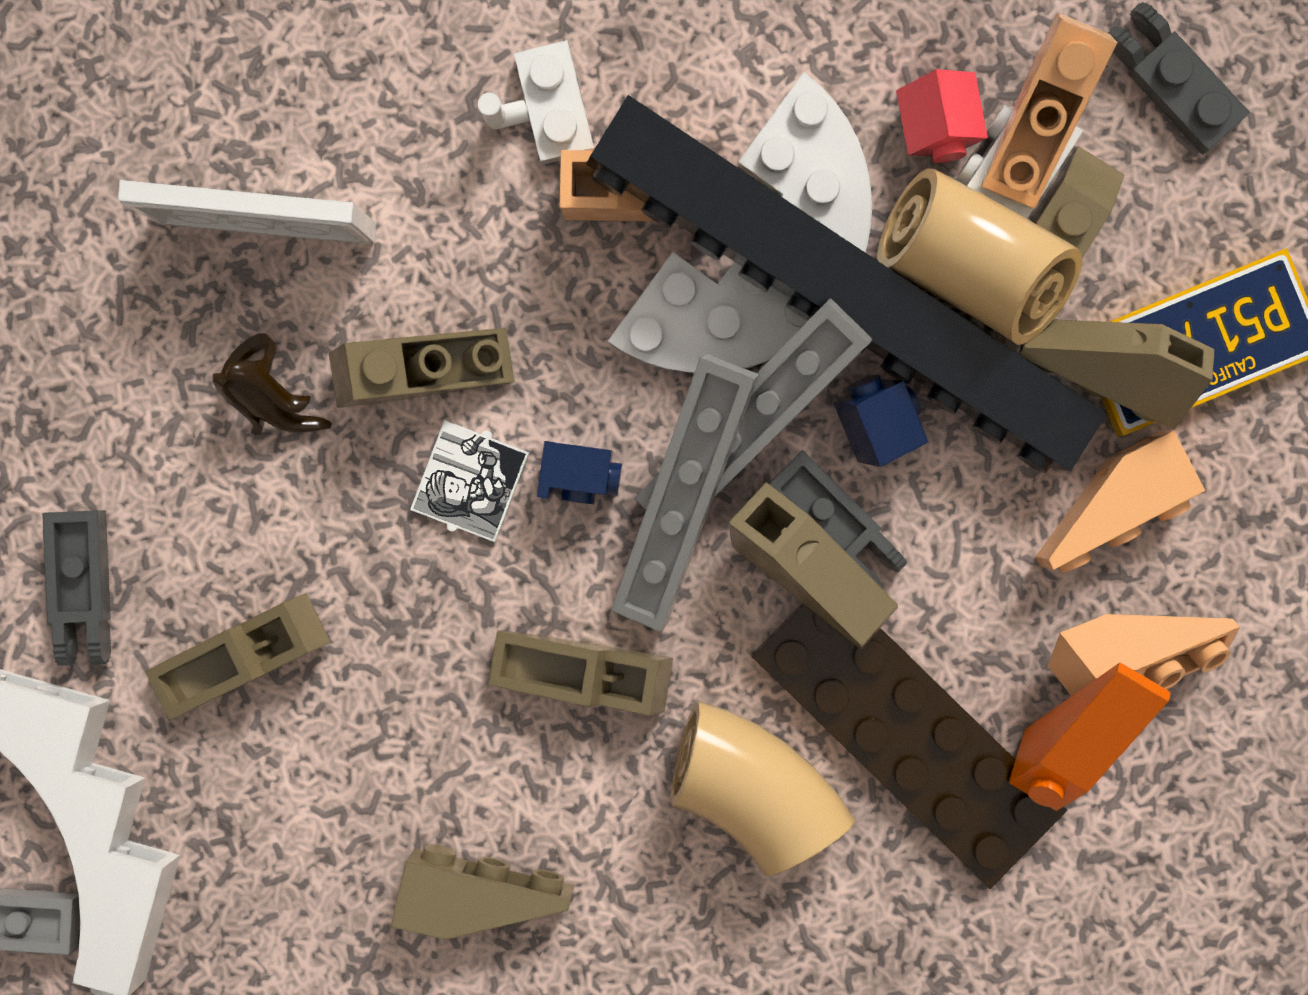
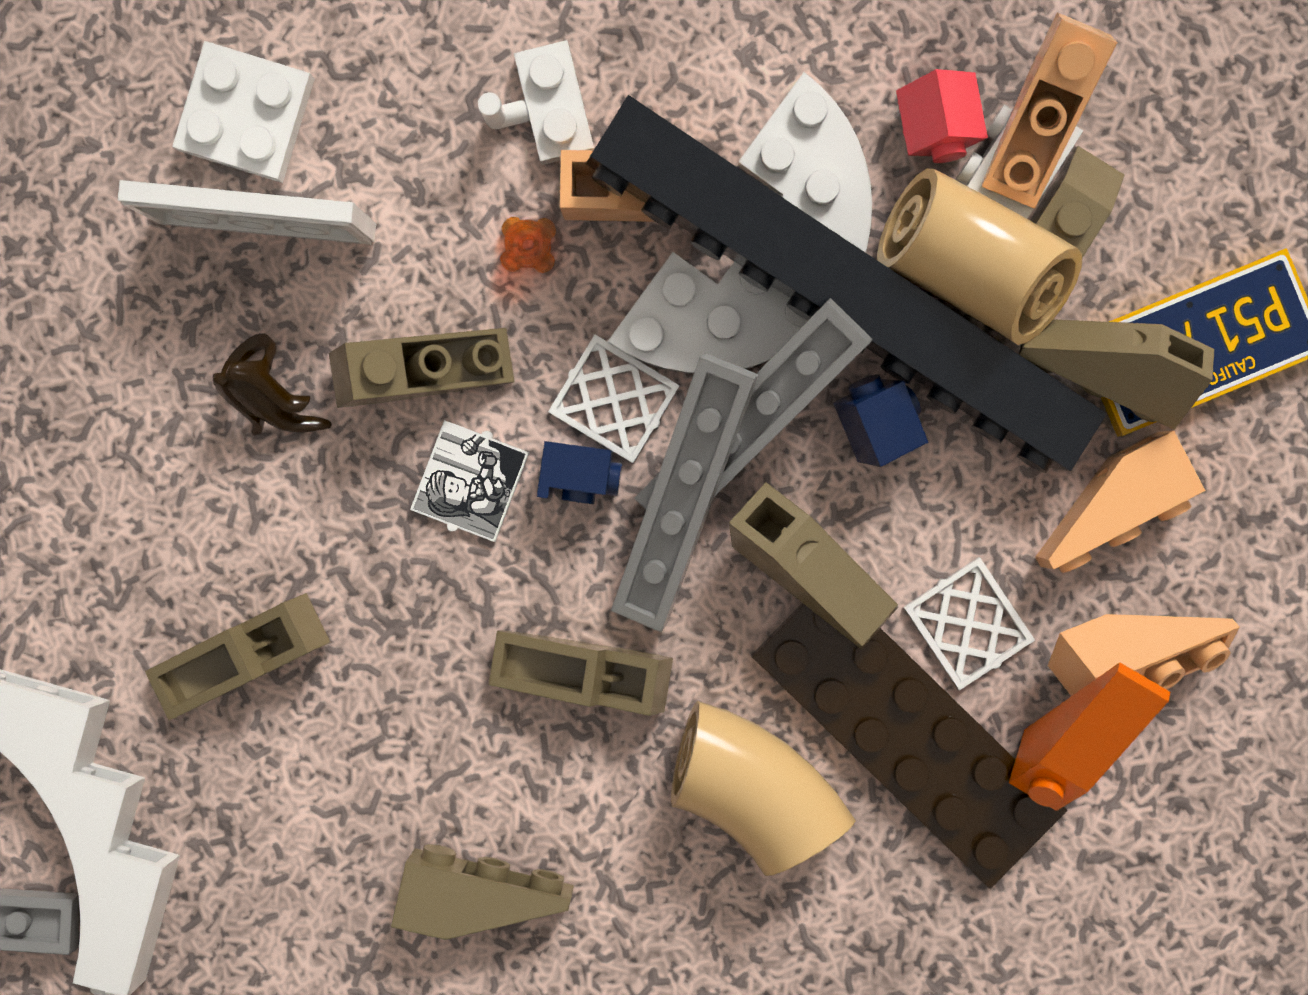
dark grey hinge [42,510,111,666] -> none
dark grey hinge [769,450,907,589] -> none
dark grey hinge [1108,2,1251,155] -> none
none -> white plate [172,41,315,183]
none -> clear orange plate [500,217,556,273]
none -> white window [548,335,680,463]
none -> white window [903,557,1035,691]

